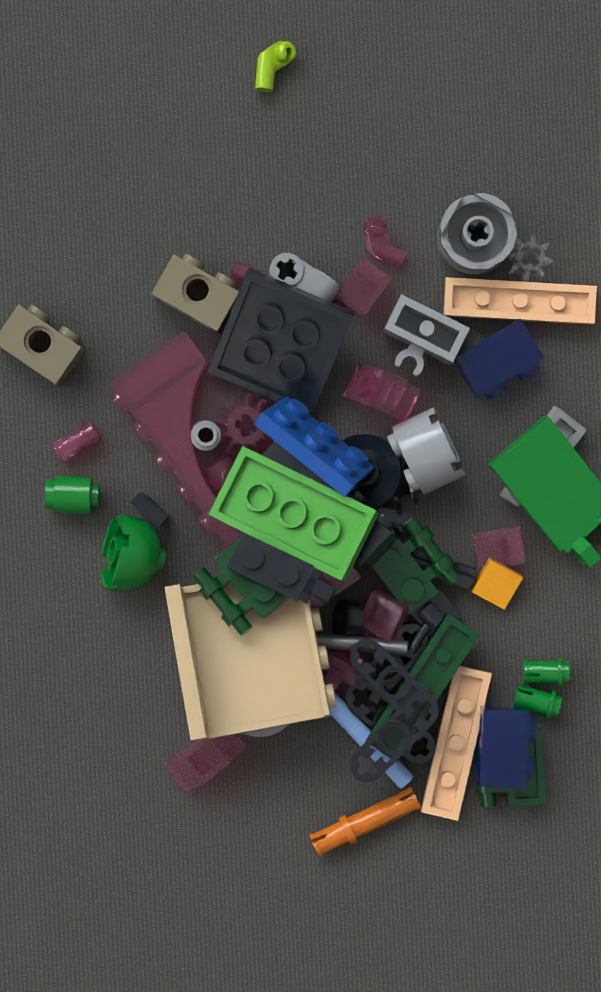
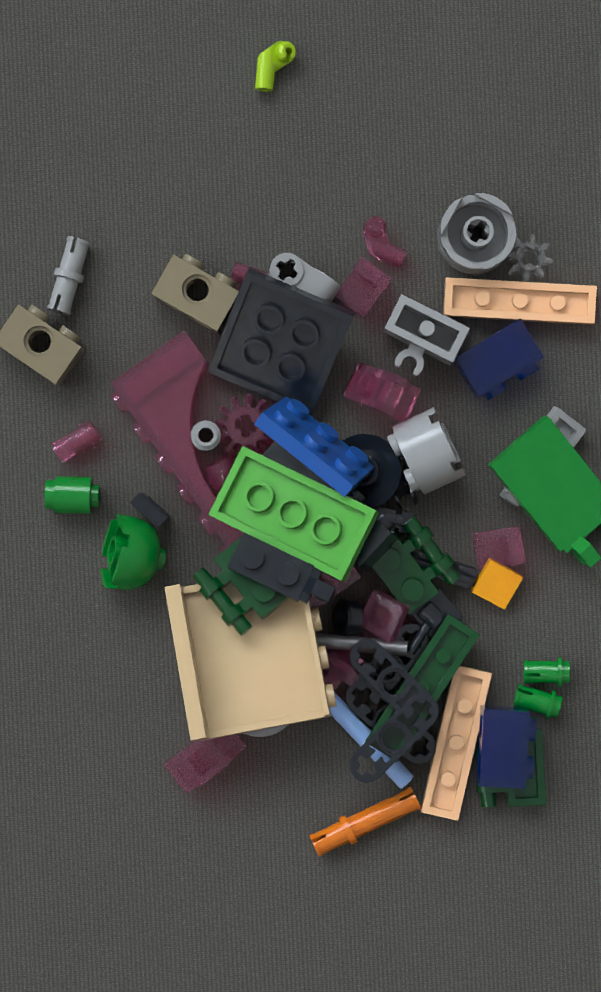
none -> light grey pin [47,236,91,316]

